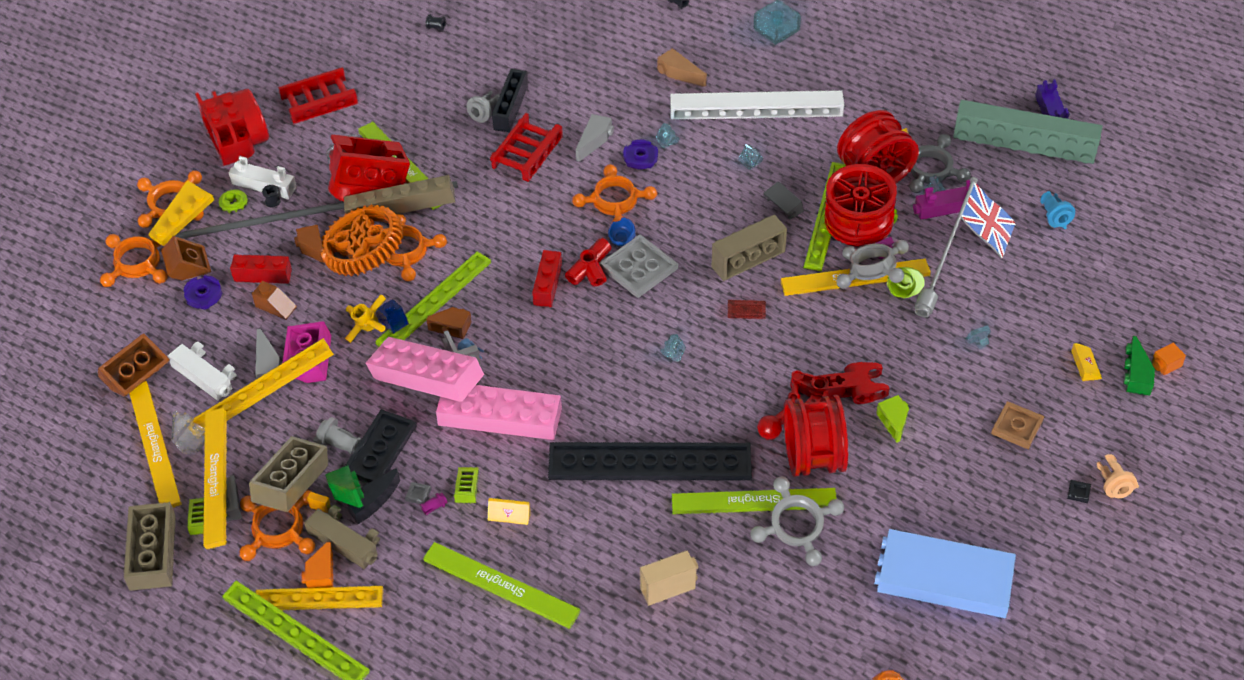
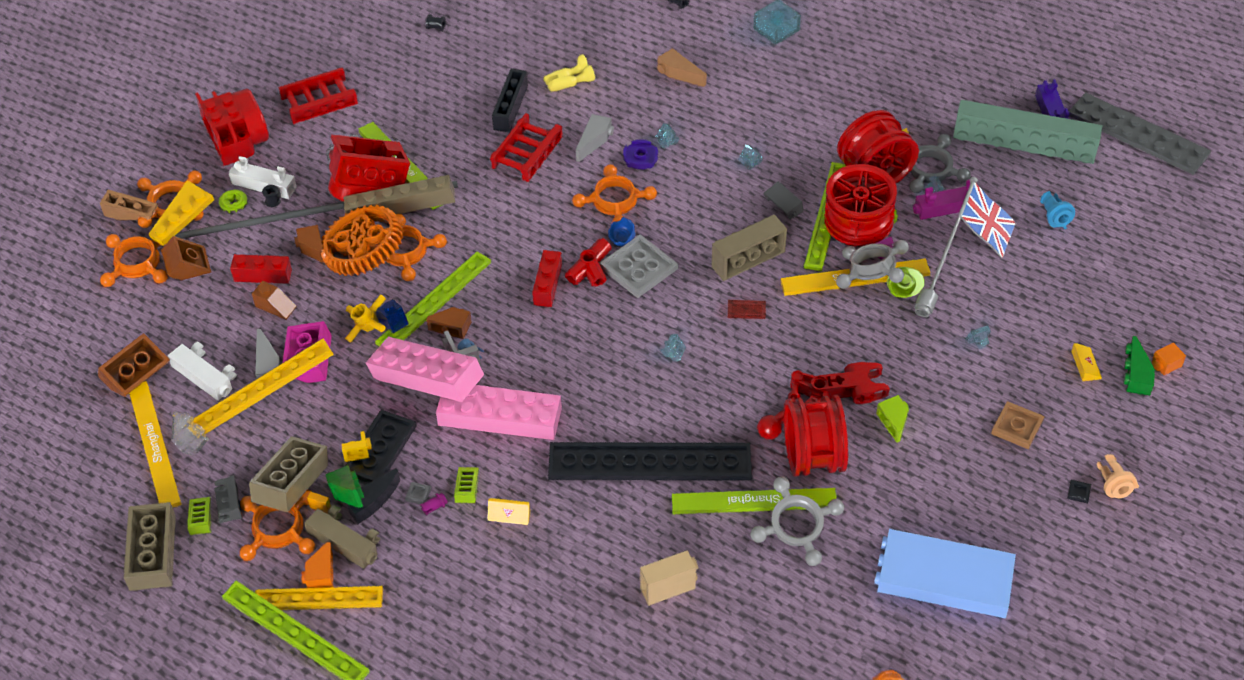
dark purple plate [184,276,222,310] -> none
yellow tile [203,408,227,549] -> none
light grey piece [313,417,361,454] -> none
lime tile [423,542,580,629] -> none
light grey piece [467,90,500,123] -> none
white brick [670,91,844,119] -> none
none -> medium nougat slope [100,190,158,221]
none -> yellow bracket [341,431,372,462]
none -> light yellow piece [543,54,595,92]
none -> dark grey plate [1069,92,1211,175]

